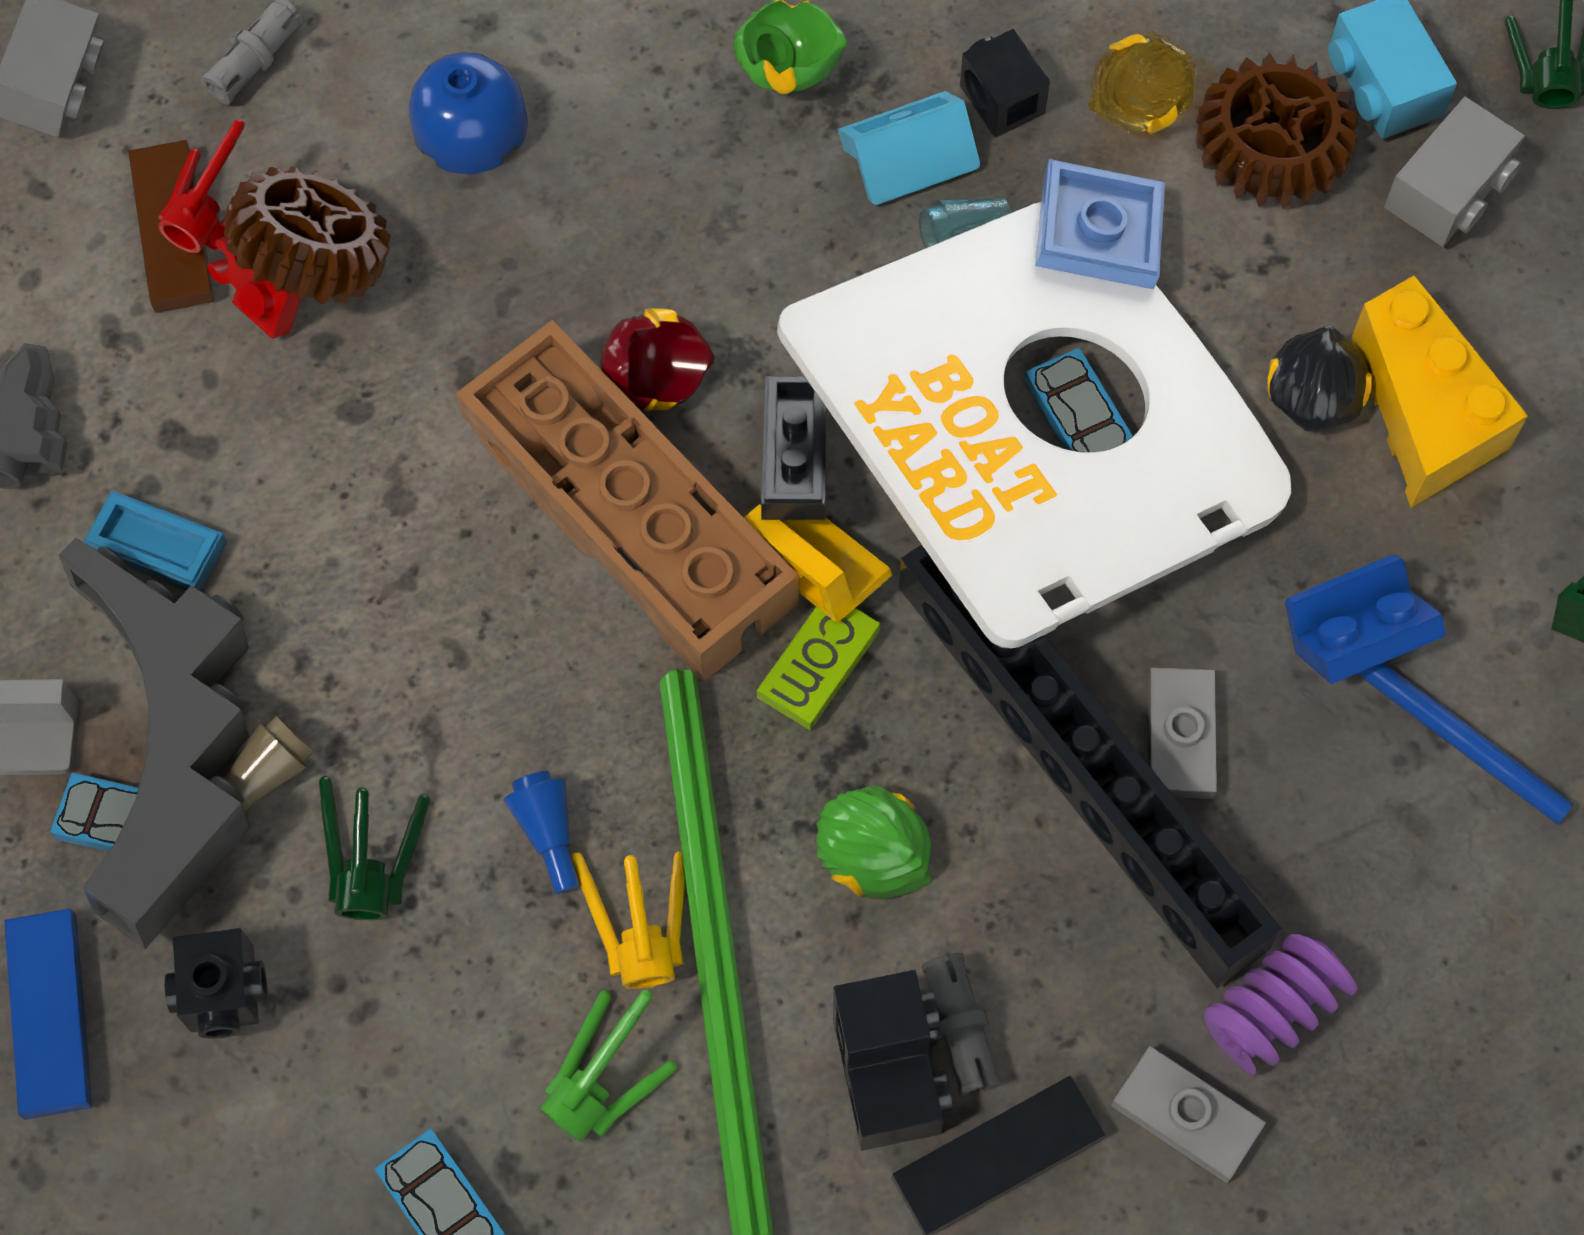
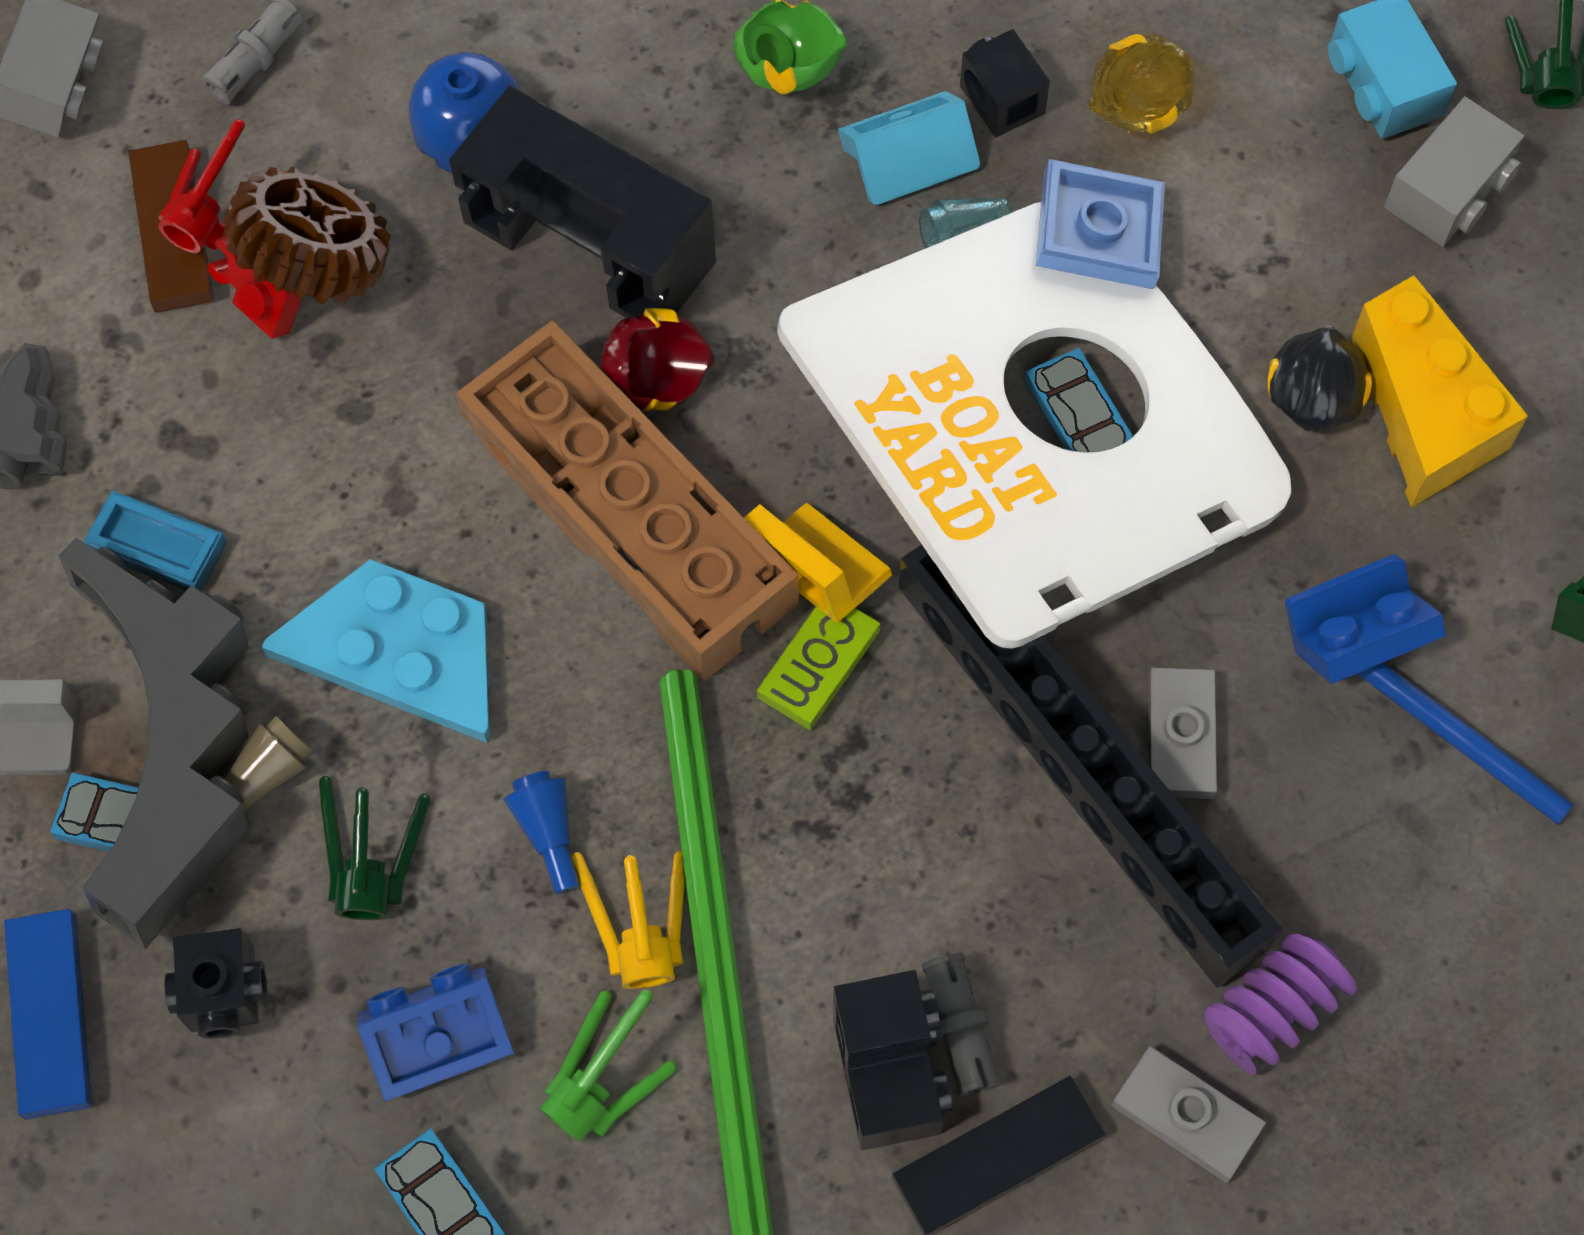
black tile [761,376,826,520] -> none
bright green hair [816,785,931,900] -> none
reddish brown gear [1195,52,1358,209] -> none
none -> medium azure wing [262,559,491,743]
none -> blue bracket [357,963,514,1102]
none -> black piece [449,85,716,318]

